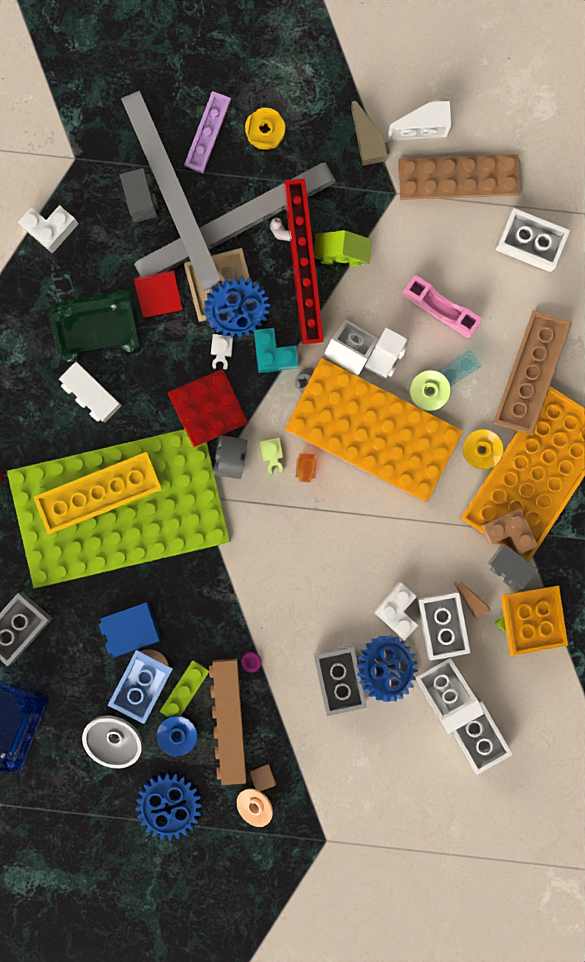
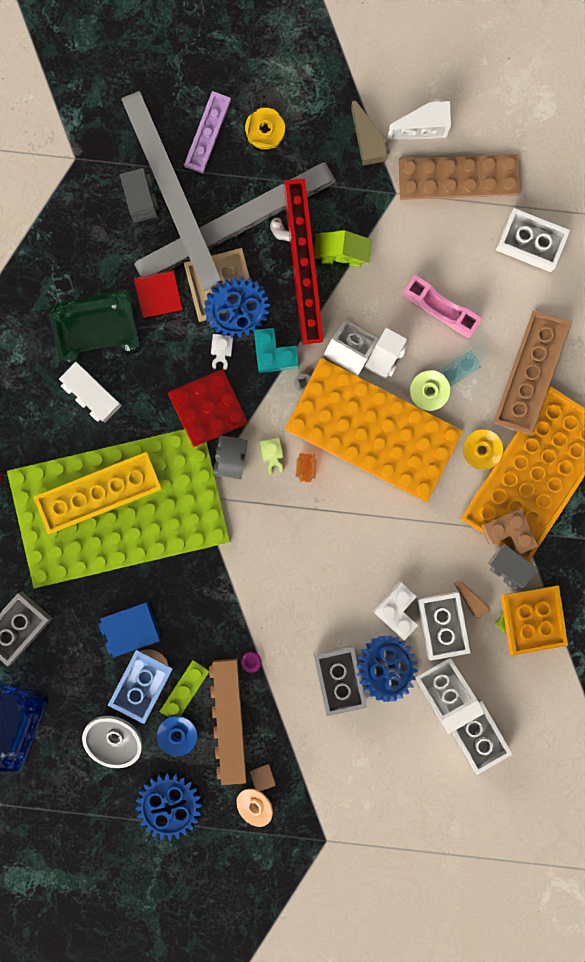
white brick [18,205,78,253] -> none

